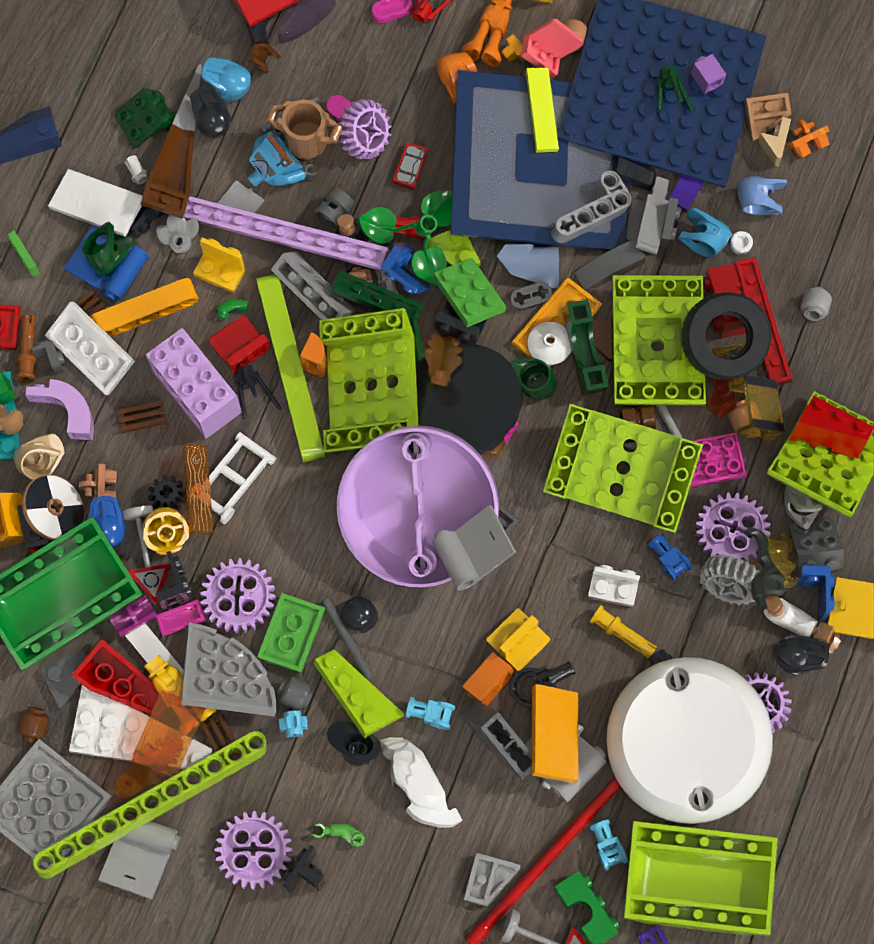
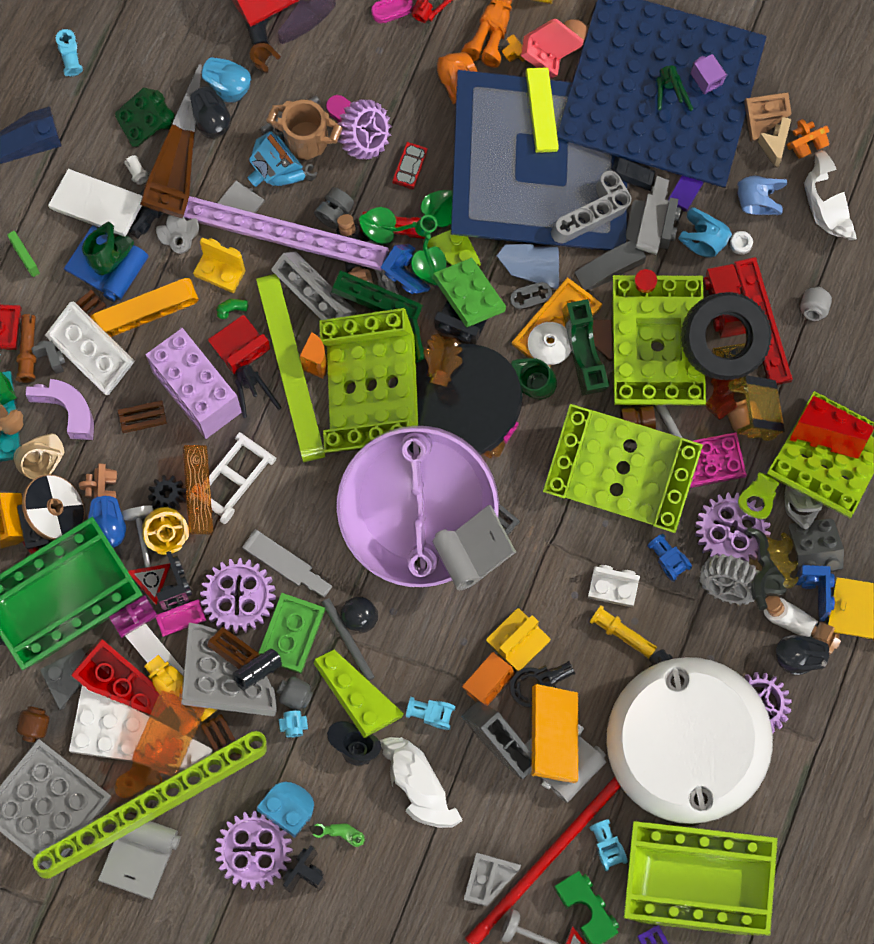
none -> medium azure connector [56,29,83,76]
none -> reddish brown tile [207,627,259,669]
none -> black axle [233,648,282,690]
none -> light grey piece [242,529,332,598]
none -> dark azure slope [257,782,314,838]
none -> red tile [634,269,657,293]
none -> lime hair [737,472,780,519]
none -> white animal [804,150,857,240]

